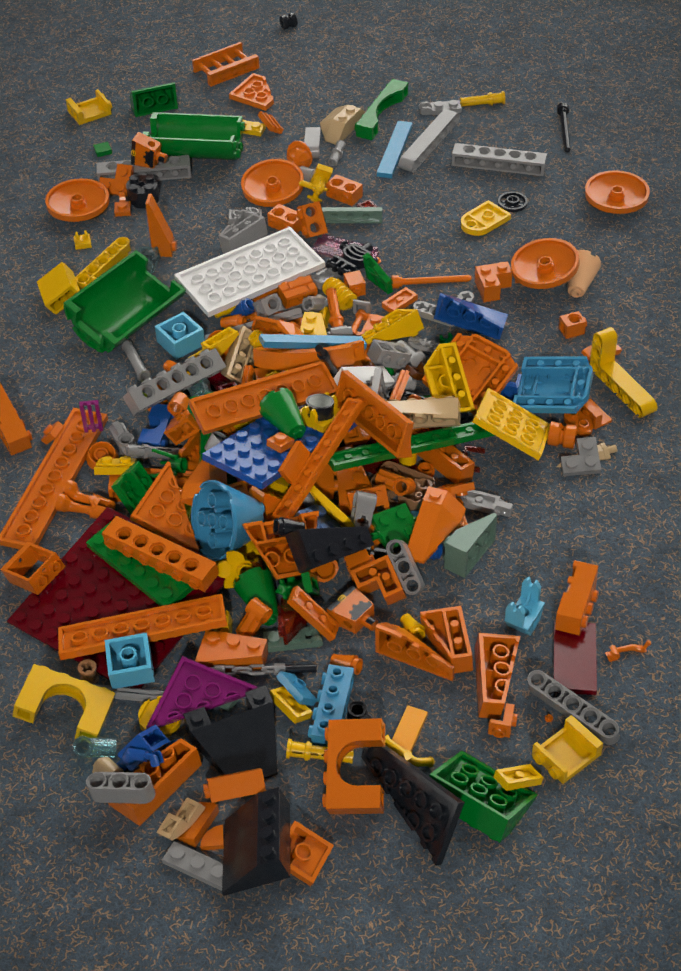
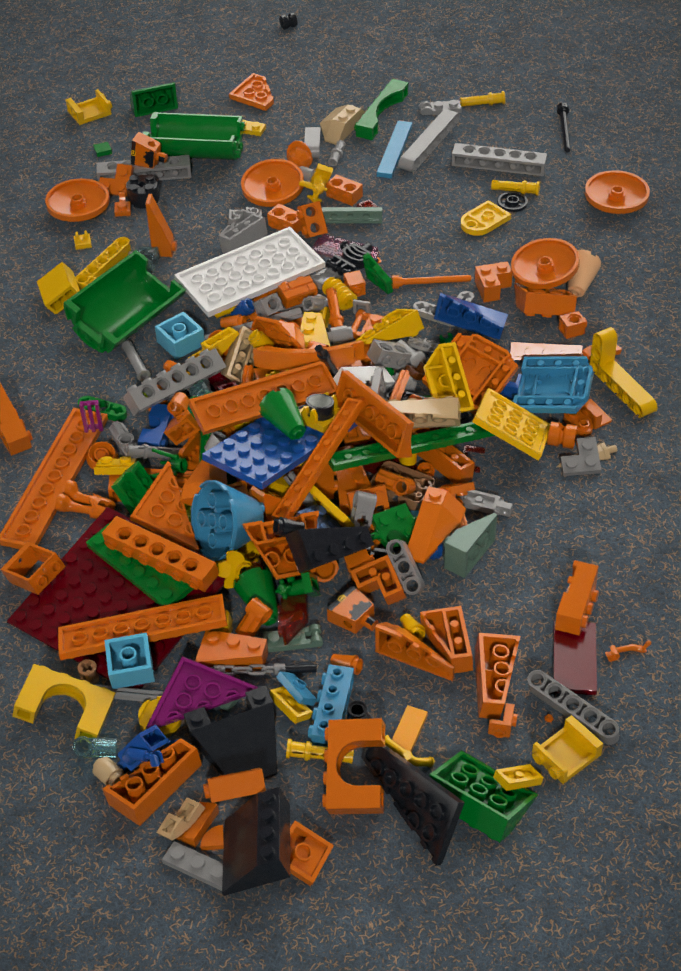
orange plate [41,421,64,444] -> none
light grey beam [86,772,155,804] -> none
orange fence [192,42,259,87] -> none
orange tile [258,111,284,134] -> none
dark azure tile [259,334,367,350] -> none
orange plate [267,432,294,453] -> none
orange tile [278,441,311,484] -> none
orange tile [287,585,340,642] -> none
orange plate [382,287,418,313] -> none
medium azure piece [505,577,545,636] -> none
none -> green beam [78,396,127,422]
none -> yellow pin [491,180,540,196]
none -> fence [510,342,582,360]
none -> orange wedge [514,283,577,318]

